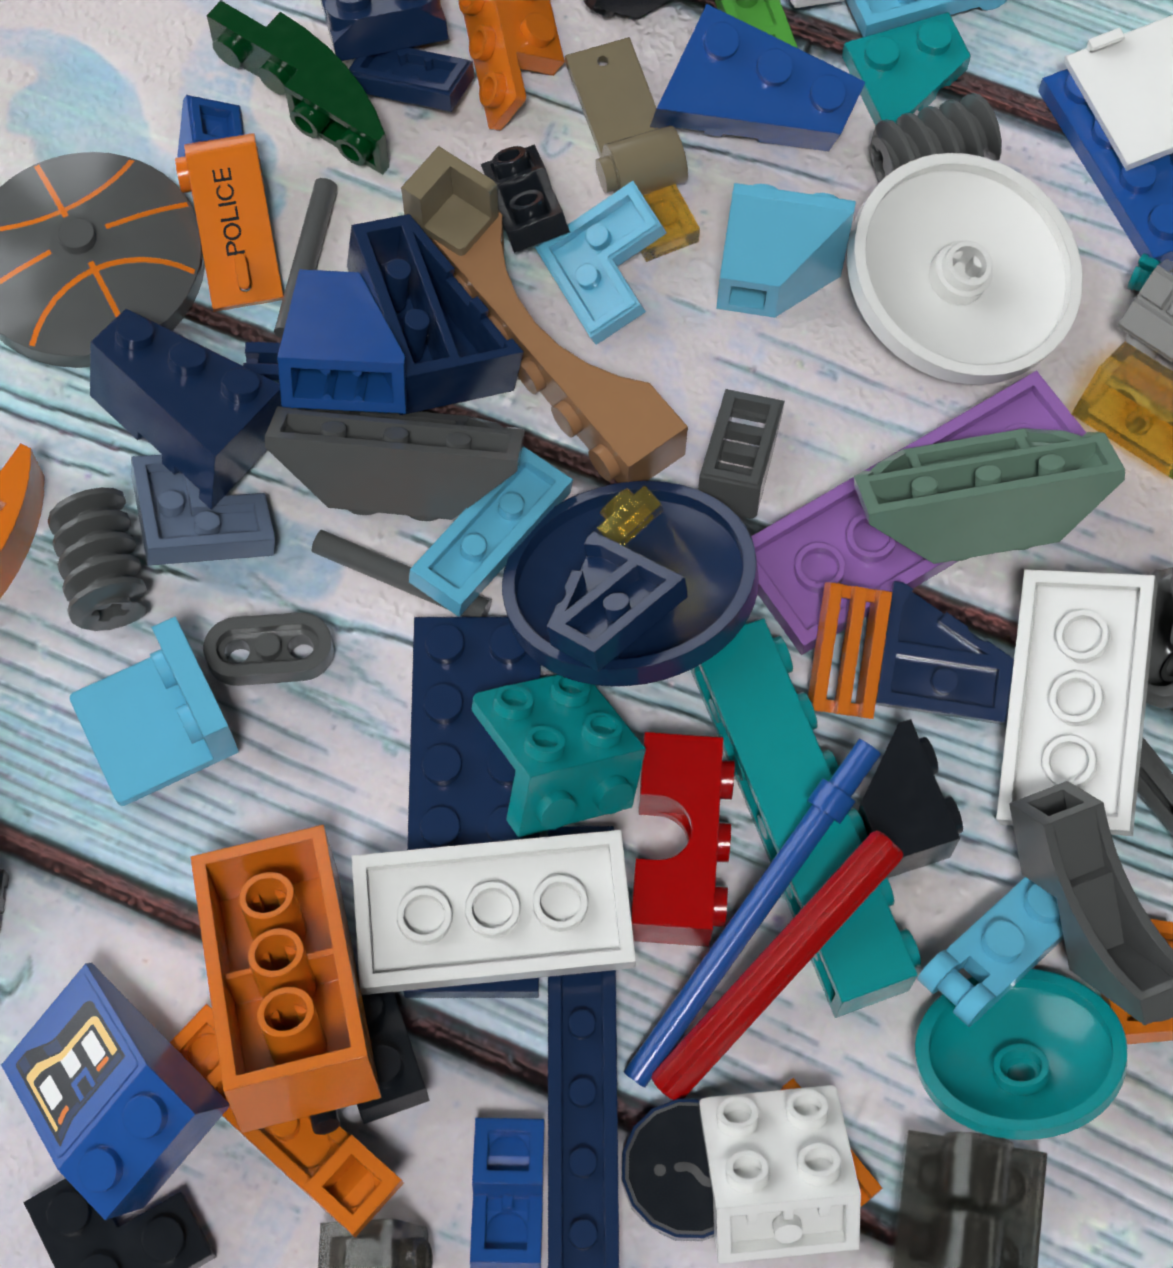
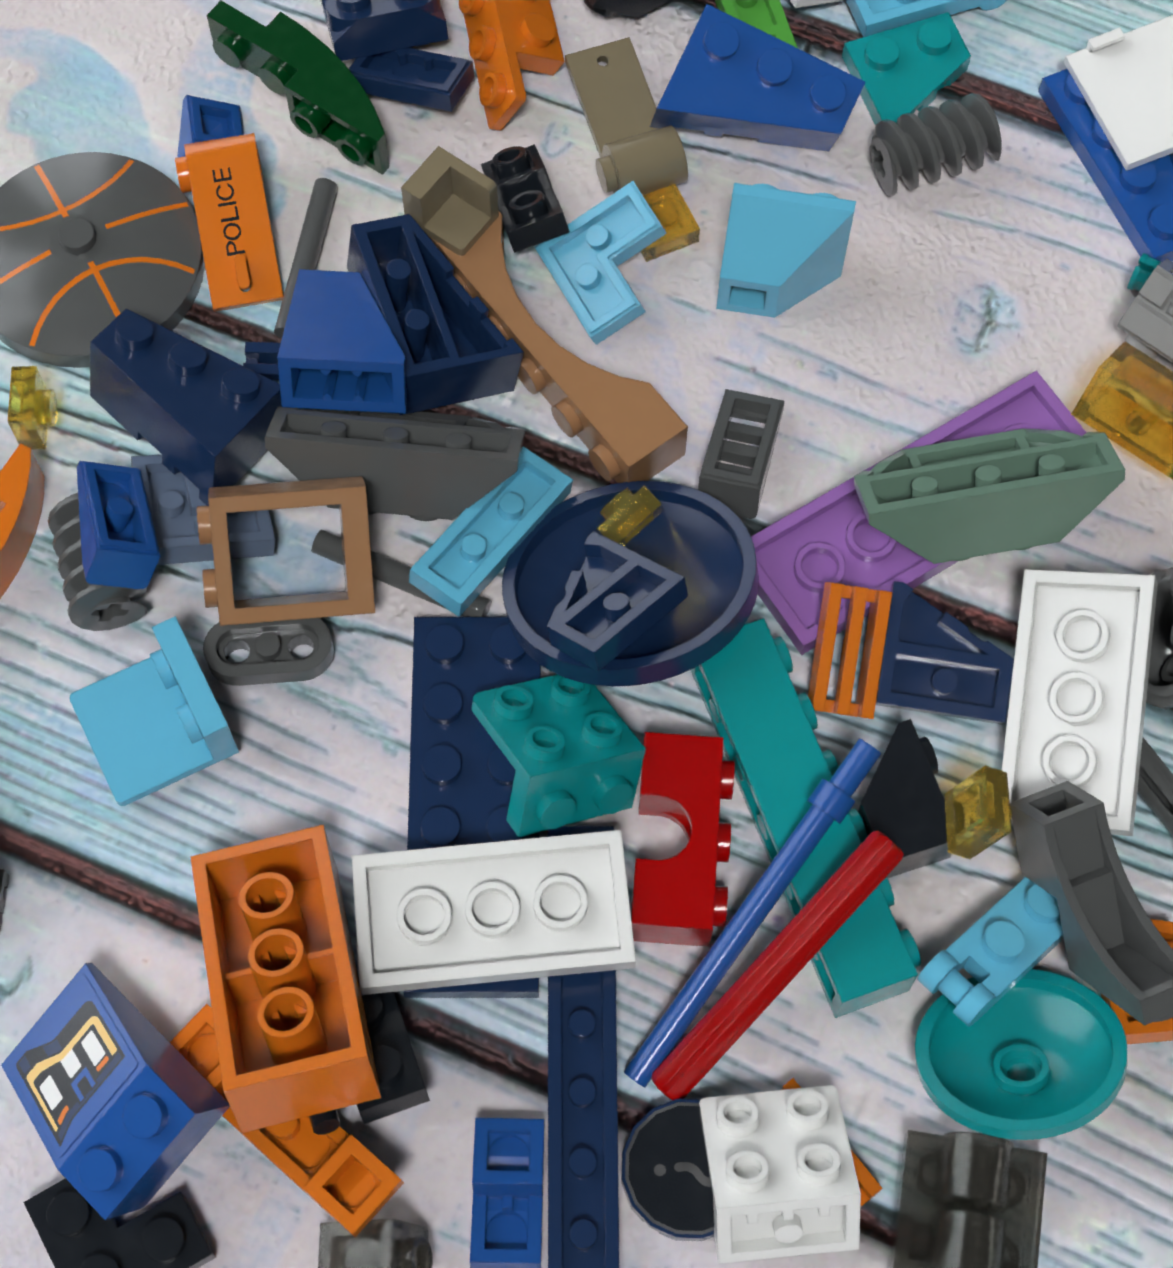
white dish [847,153,1083,385] -> none
none -> clear yellow plate [7,366,58,450]
none -> blue slope [77,461,161,589]
none -> medium nougat window [197,476,375,626]
none -> clear yellow plate [944,765,1012,860]

